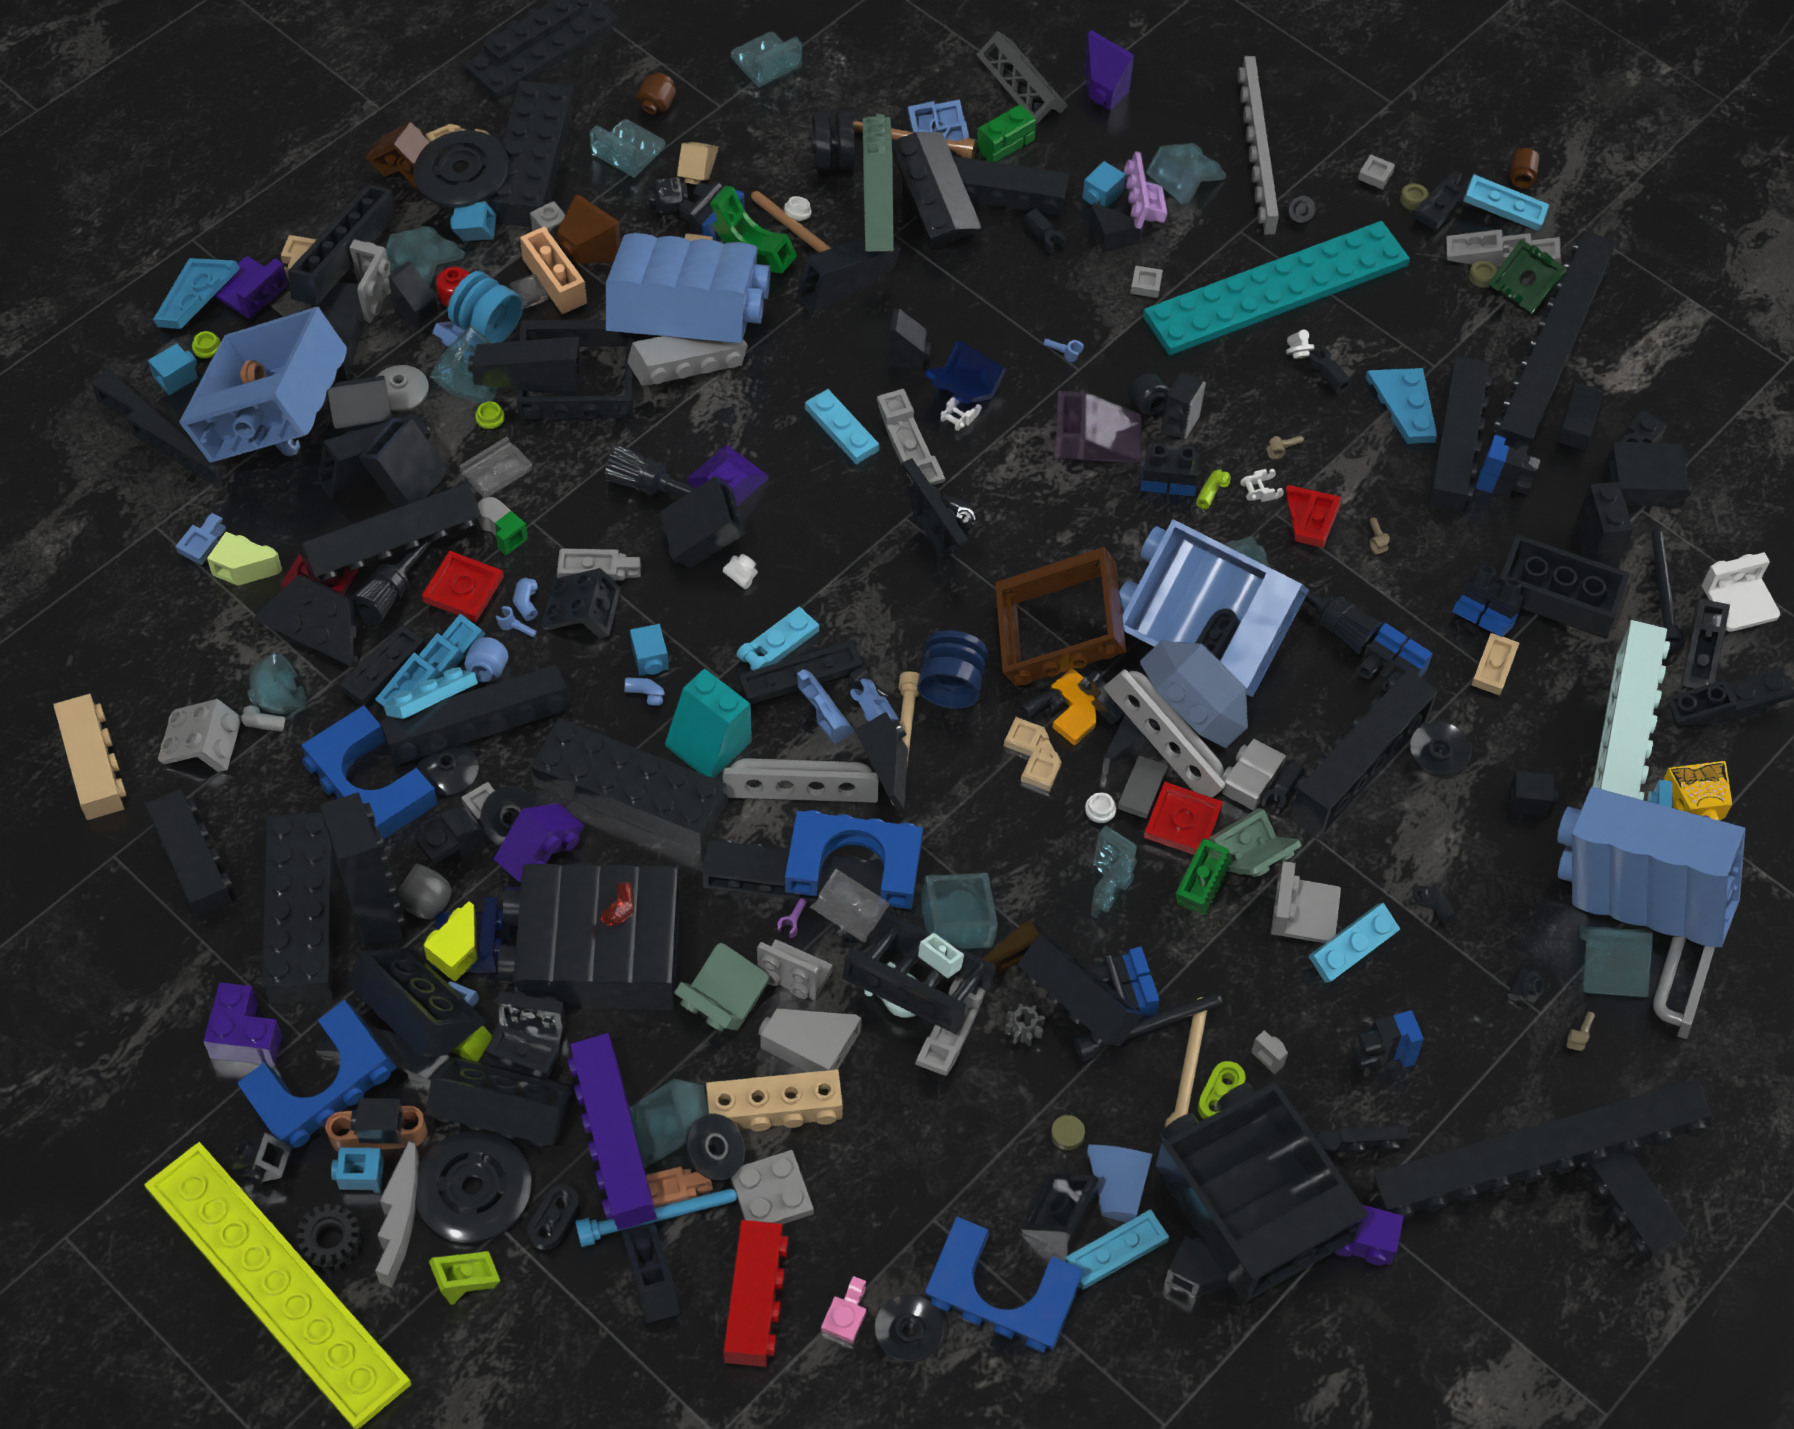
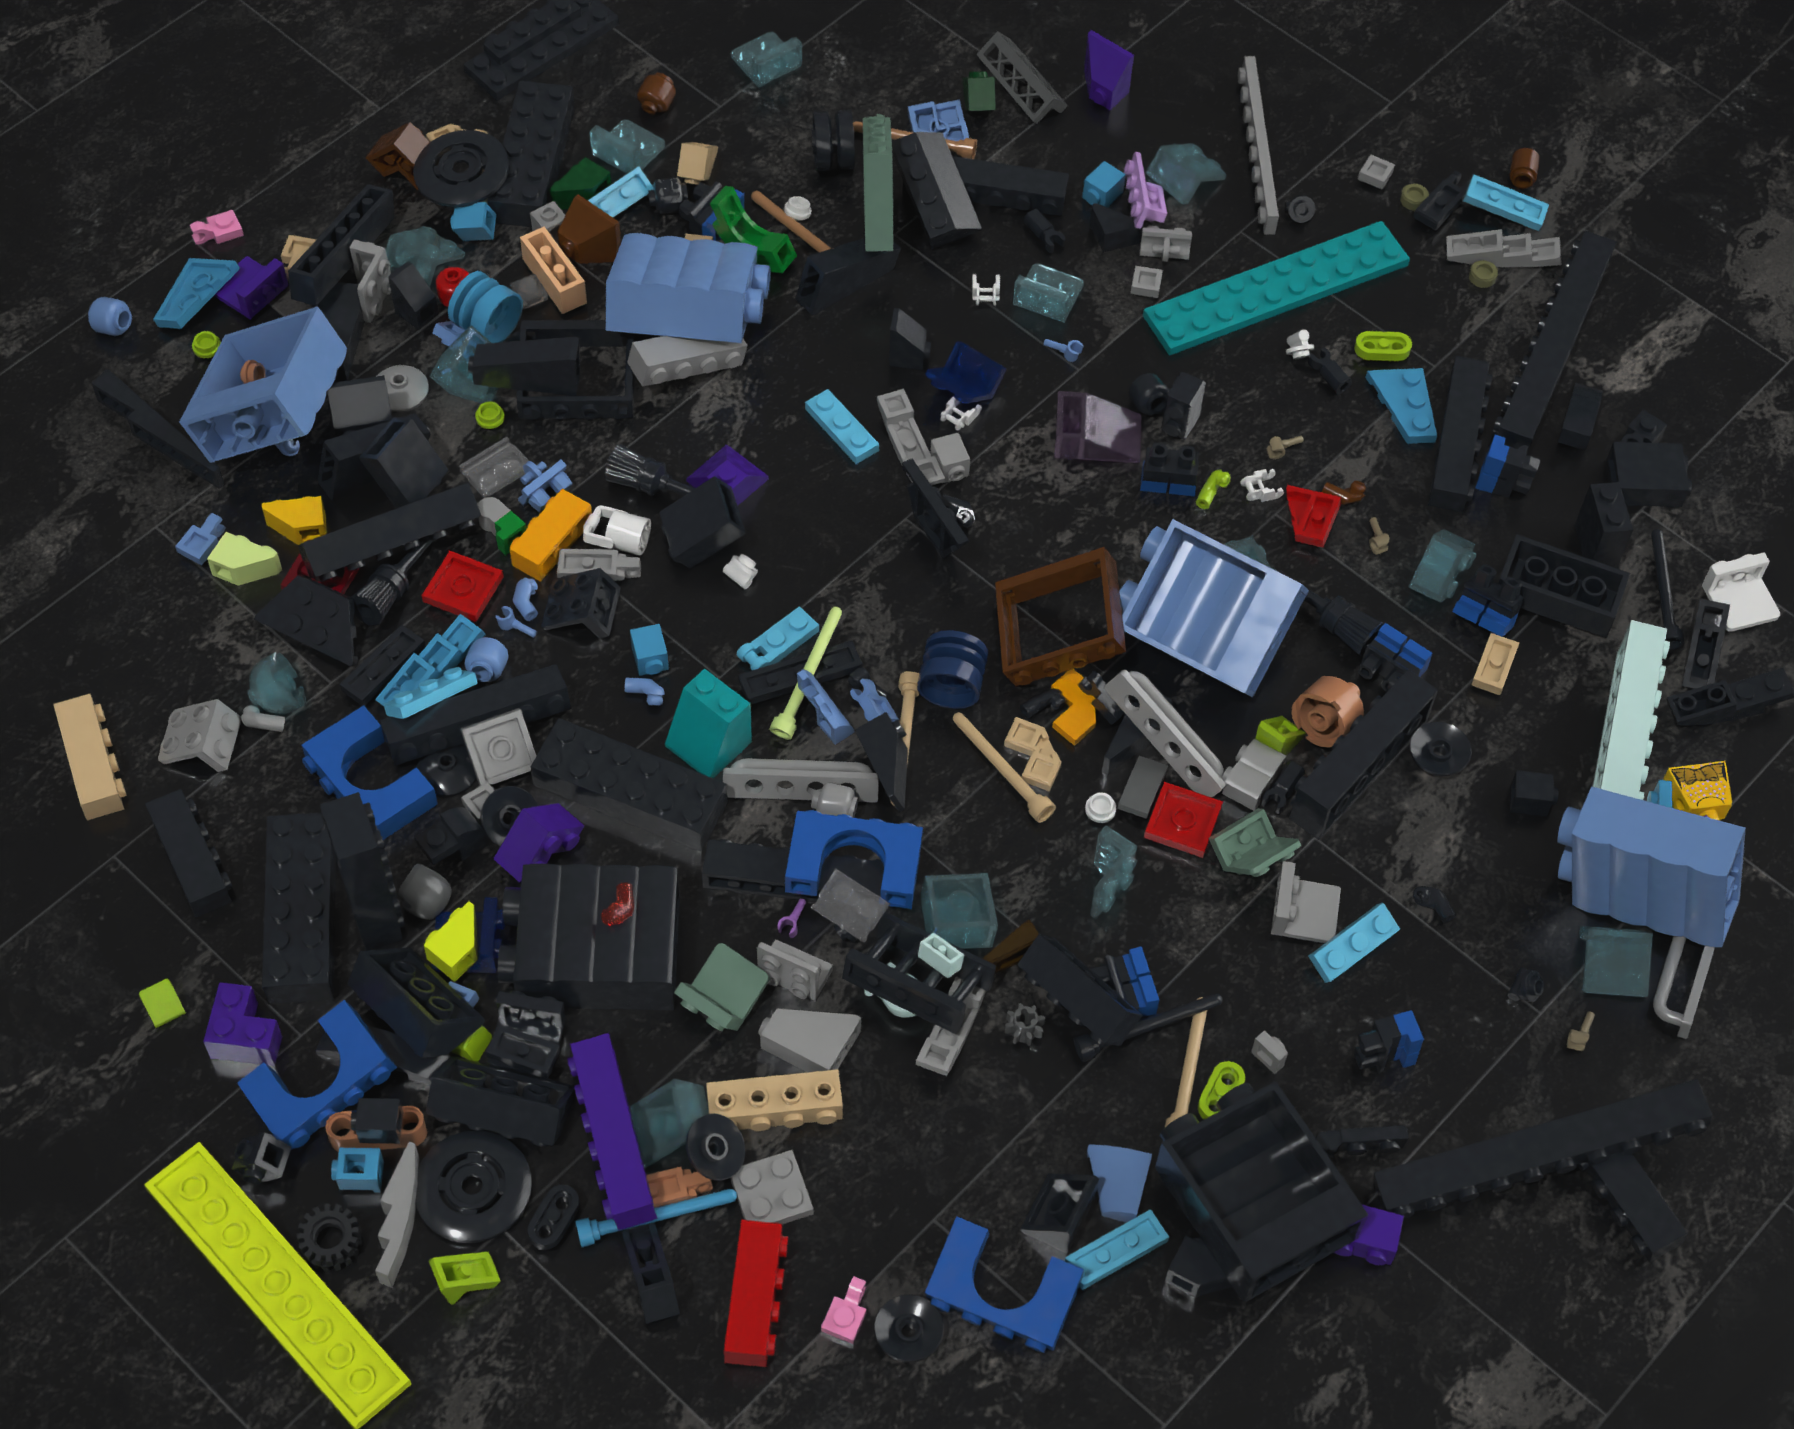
dark azure brick [148,343,198,395] -> none
green brick [977,105,1036,163] -> none
olive tile [1051,1115,1085,1151] -> none
sand blue wedge [1140,640,1248,748] -> none
green brick [1176,839,1231,915] -> none
black plate [1195,609,1241,661] -> none
dark green piece [1488,239,1567,316] -> none
none -> medium blue head [88,297,132,336]
none -> lime slope [139,978,186,1028]
none -> bright pink plate [190,210,243,245]
none -> yellow slope [262,496,327,545]
none -> light grey plate [460,708,536,786]
none -> light orange brick [510,489,592,582]
none -> medium blue hips [518,460,572,512]
none -> dark green slope [550,157,611,210]
none -> white piece [583,506,651,556]
none -> medium azure plate [588,167,653,217]
none -> yellowish green piece [769,607,842,739]
none -> light grey head [811,782,859,818]
none -> light grey brick [930,433,970,483]
none -> tan piece [953,712,1056,823]
none -> dark green slope [962,71,996,111]
none -> white piece [972,274,1000,306]
none -> clear light blue bracket [1013,264,1084,323]
none -> light grey hips [1140,225,1192,262]
none -> lime slope [1255,716,1306,756]
none -> nougat brick [1292,676,1364,748]
none -> reddish brown arm [1322,480,1366,505]
none -> lime plate [1354,331,1412,361]
none -> clear light blue brick [1409,529,1476,603]

